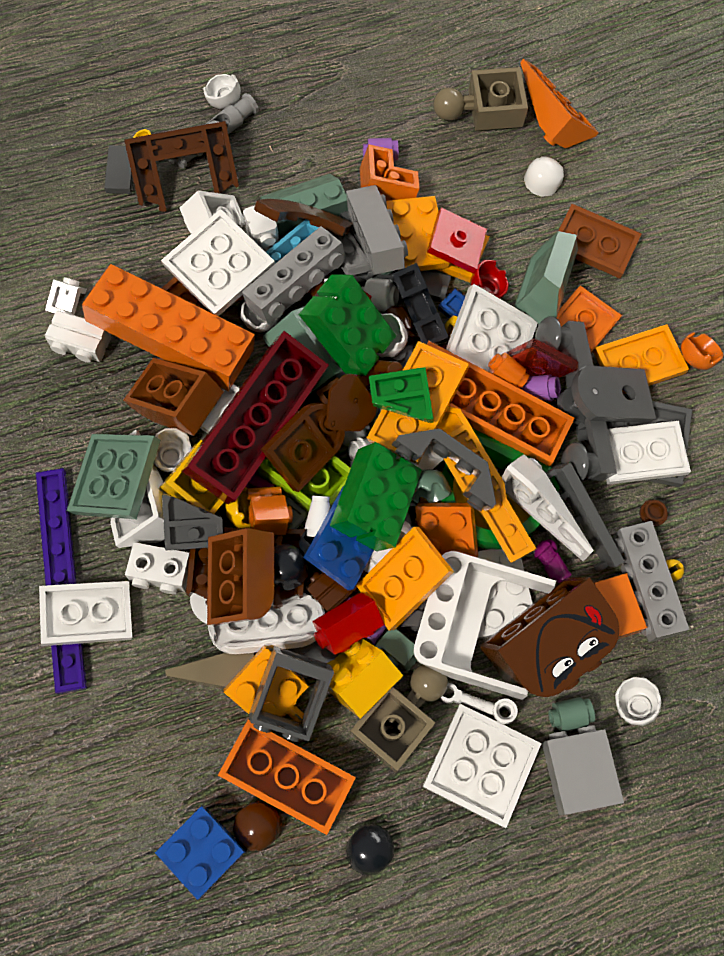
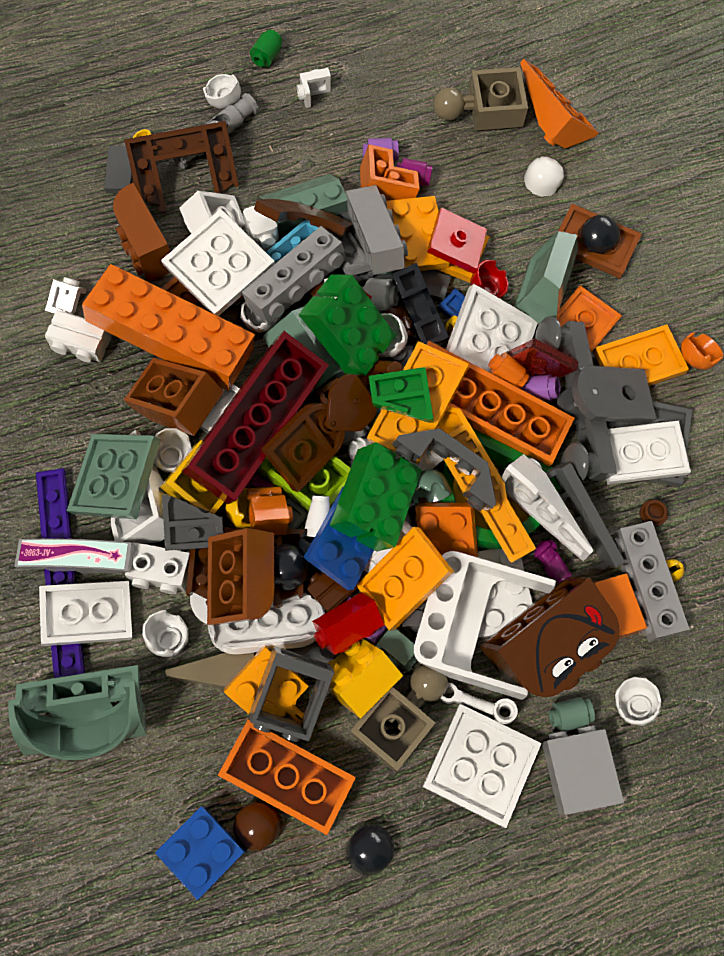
none -> sand green piece [8,665,147,760]
none -> slope [14,539,135,574]
none -> dark orange brick [113,183,171,283]
none -> white hair [143,610,189,657]
none -> green brick [250,29,282,67]
none -> white bracket [296,68,331,108]
none -> magenta brick [397,158,433,188]
none -> black hair [578,214,621,254]

